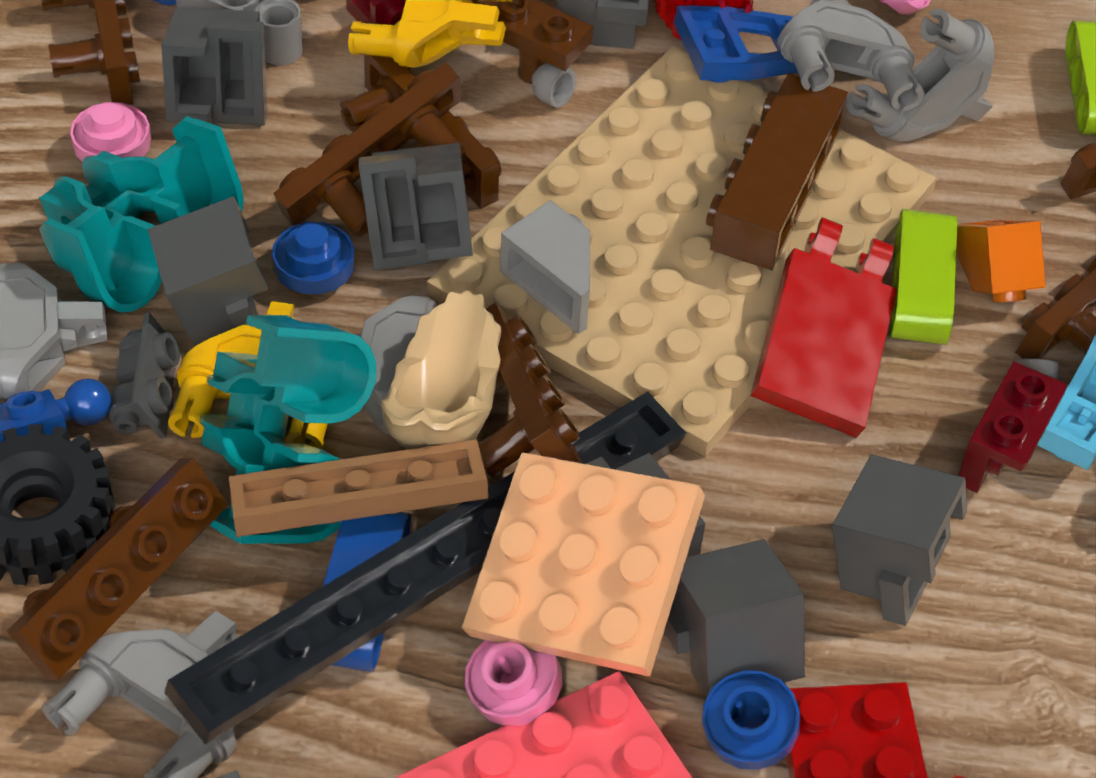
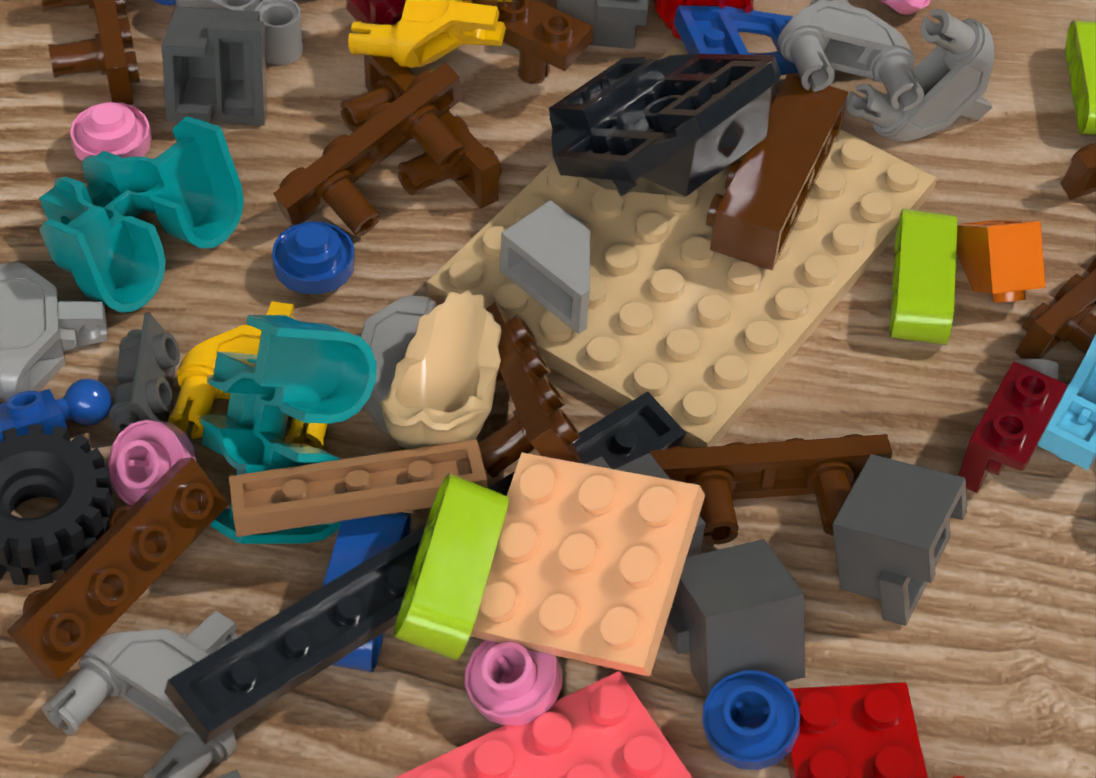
dark grey plate [148,196,268,346] -> none
dark grey plate [359,143,473,270] -> none
light grey hinge [532,63,576,108] -> none
red tile [750,217,897,438] -> none
none -> bright pink plate [108,420,196,506]
none -> lime beam [393,473,509,661]
none -> black piece [549,54,781,197]
none -> reddish brown plate [650,434,892,545]

